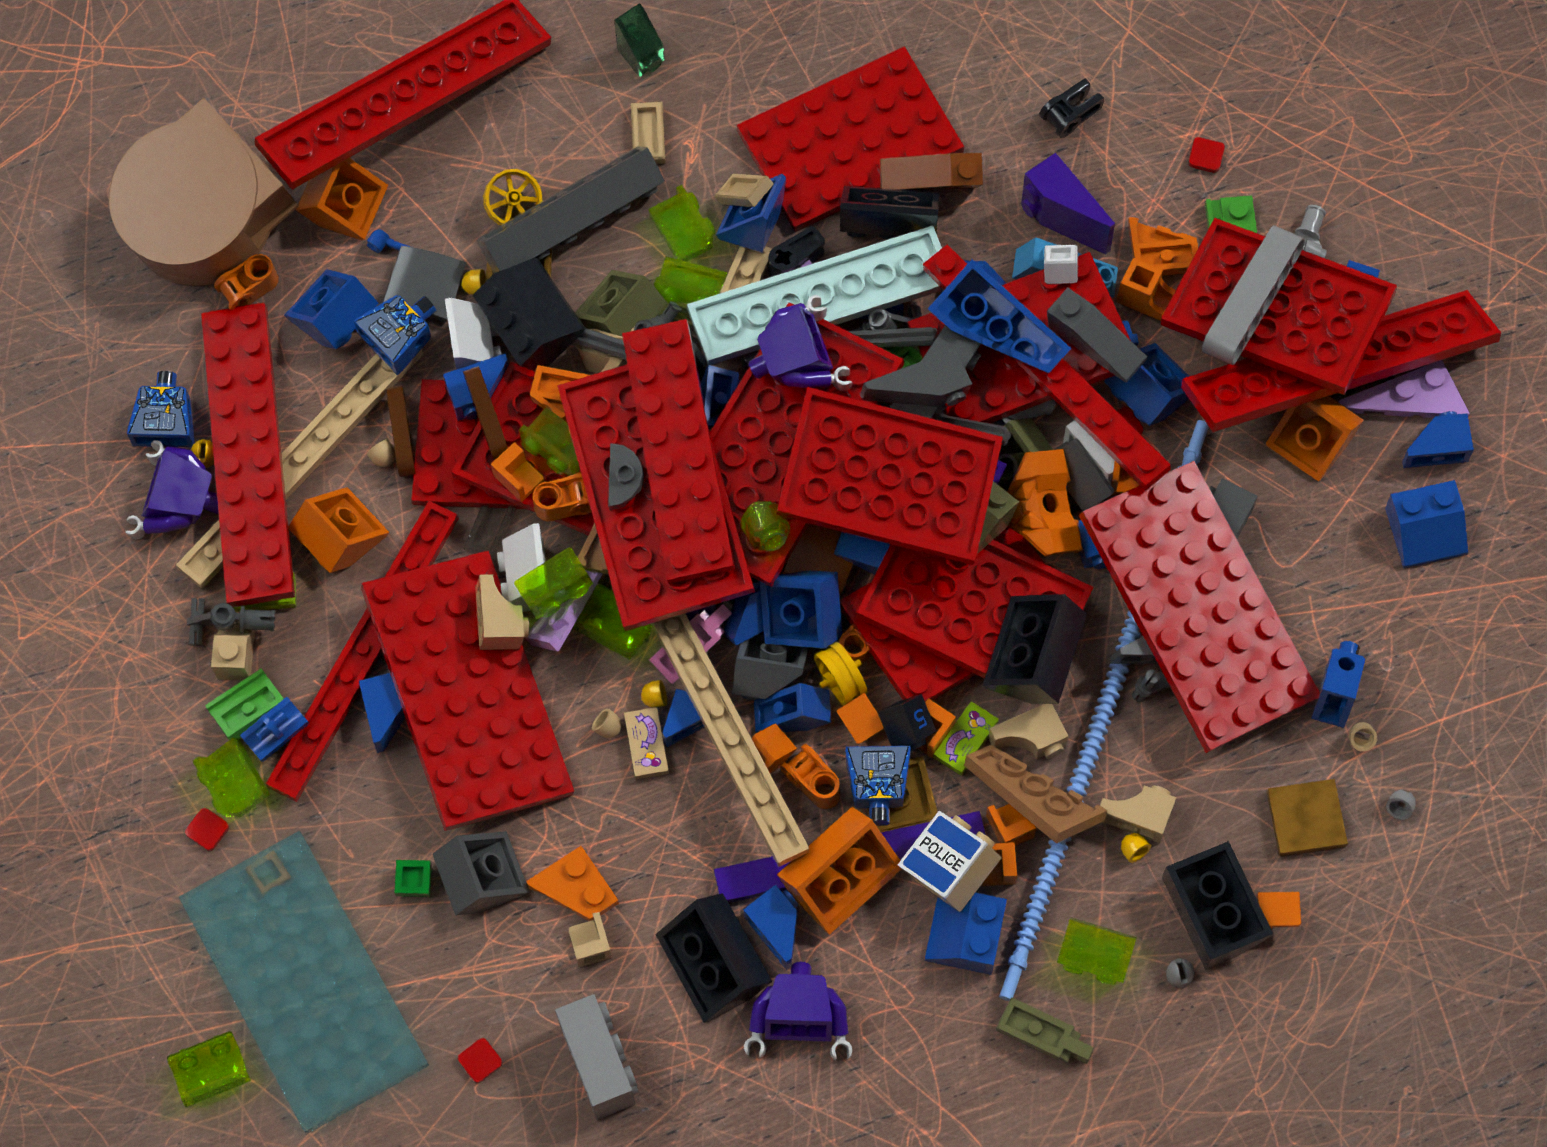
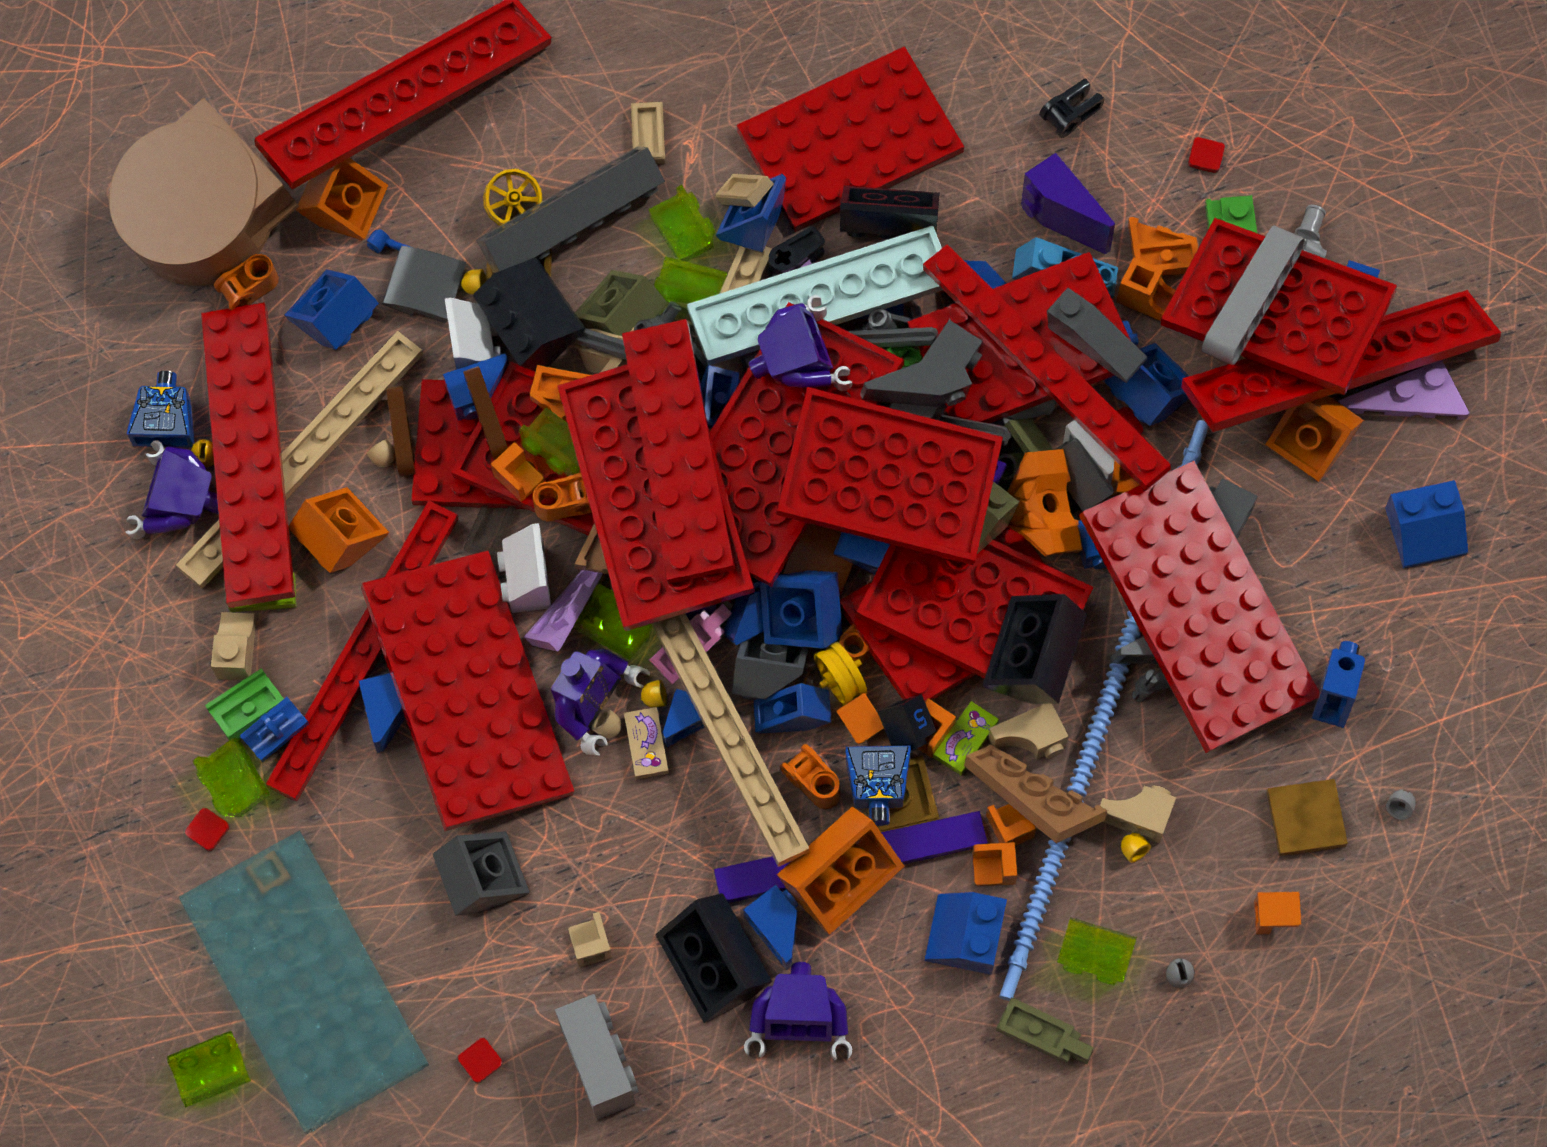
dark grey pin [187,598,275,646] -> none
torso [354,295,436,375] -> none
green plate [394,860,432,897] -> none
tan arch [475,575,529,650] -> none
clear neon green bracket [514,547,594,619] -> none
orange wing [526,846,619,921] -> none
dark grey plate [608,443,644,510] -> none
clear green slope [614,3,665,77] -> none
clear neon green head [740,501,790,552] -> none
orange panel [751,723,797,773] -> none
dark orange slope [880,153,983,191] -> none
piece [897,811,1001,912] -> none
blue wedge [928,259,1071,373] -> none
white slope [1044,245,1078,284] -> none
black slope [1162,841,1273,970] -> none
tan hinge [1349,722,1377,751] -> none
blue slope [1402,411,1474,468] -> none
none -> dark purple torso [551,649,650,756]

